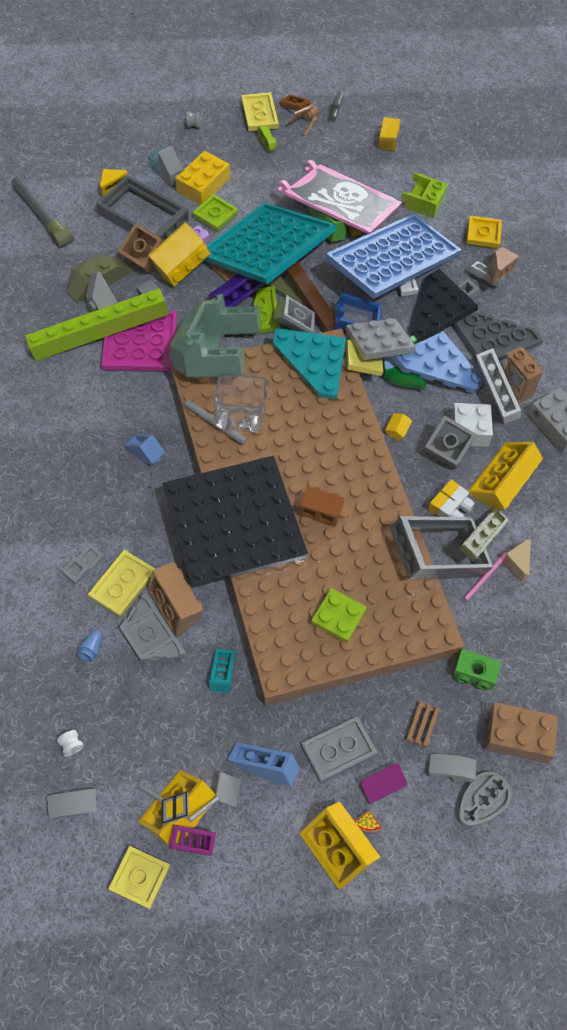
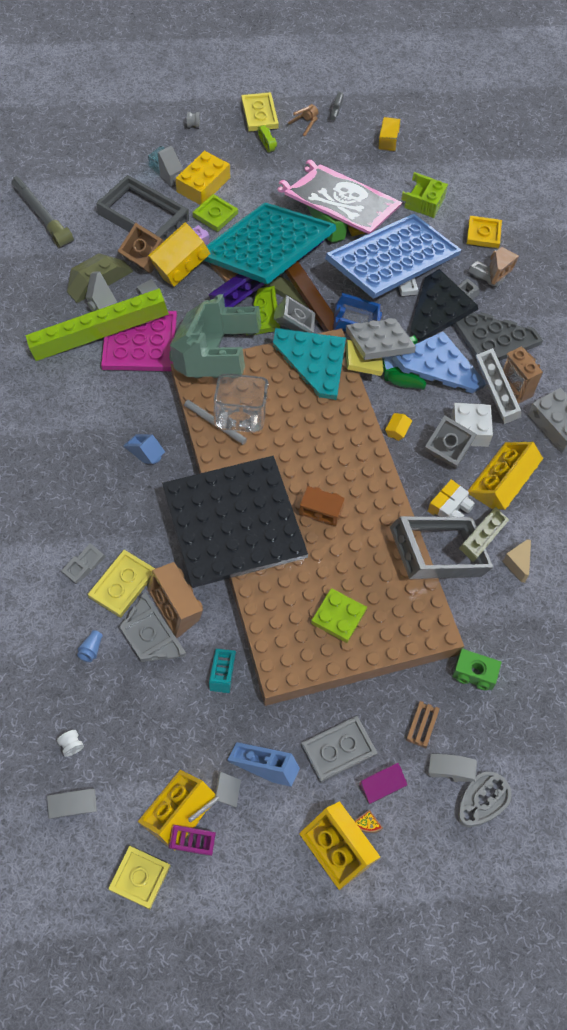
yellow slope [100,169,128,197] -> none
piece [138,785,189,825] -> none
dark orange tile [279,94,311,111] -> none
bright pink axle [463,552,507,601] -> none
medium nougat brick [485,702,558,763] -> none

